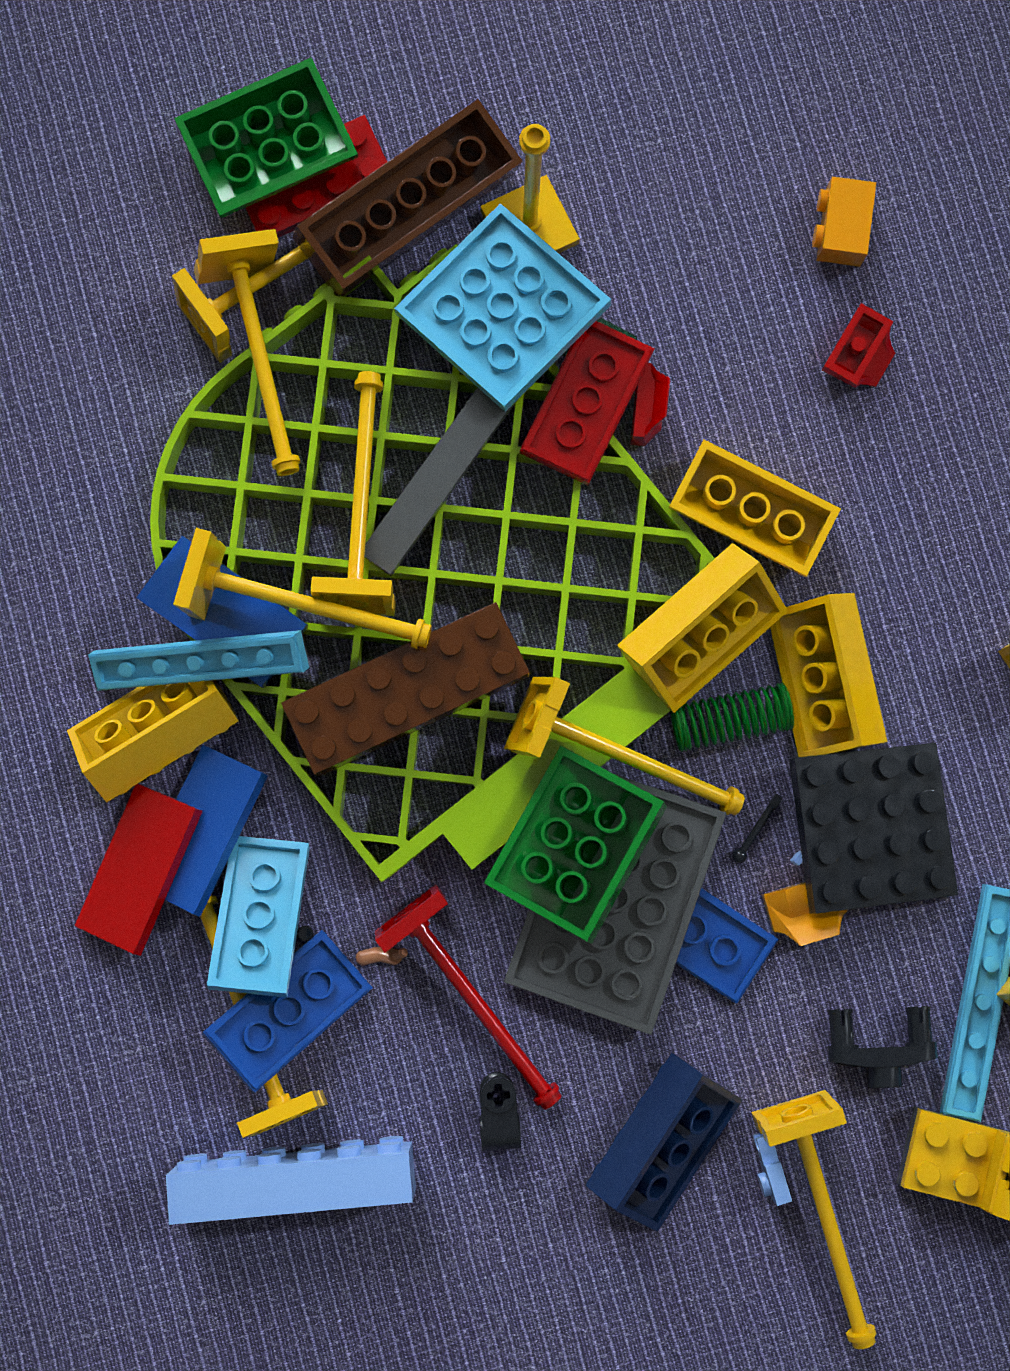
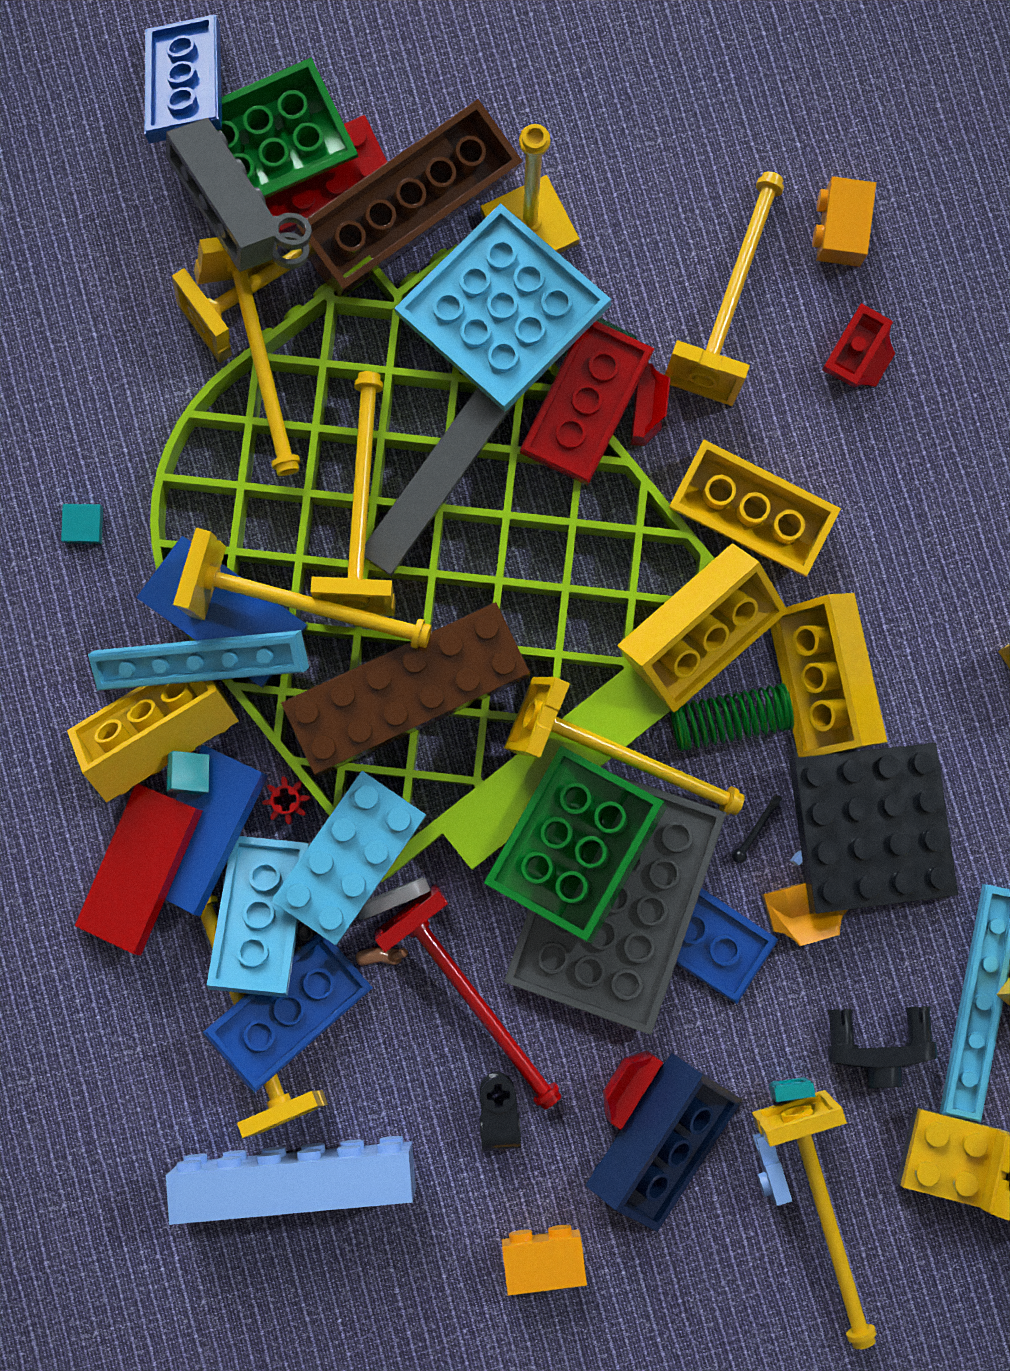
none -> teal tile [61,504,103,544]
none -> tile [144,15,222,144]
none -> dark grey hinge [166,117,312,272]
none -> teal tile [167,751,209,795]
none -> red gear [262,776,312,825]
none -> medium azure plate [271,771,426,946]
none -> light grey tile [358,877,431,921]
none -> light orange brick [502,1225,587,1296]
none -> red slope [603,1050,663,1130]
none -> yellow tile [665,172,784,407]
none -> teal tile [769,1077,816,1102]

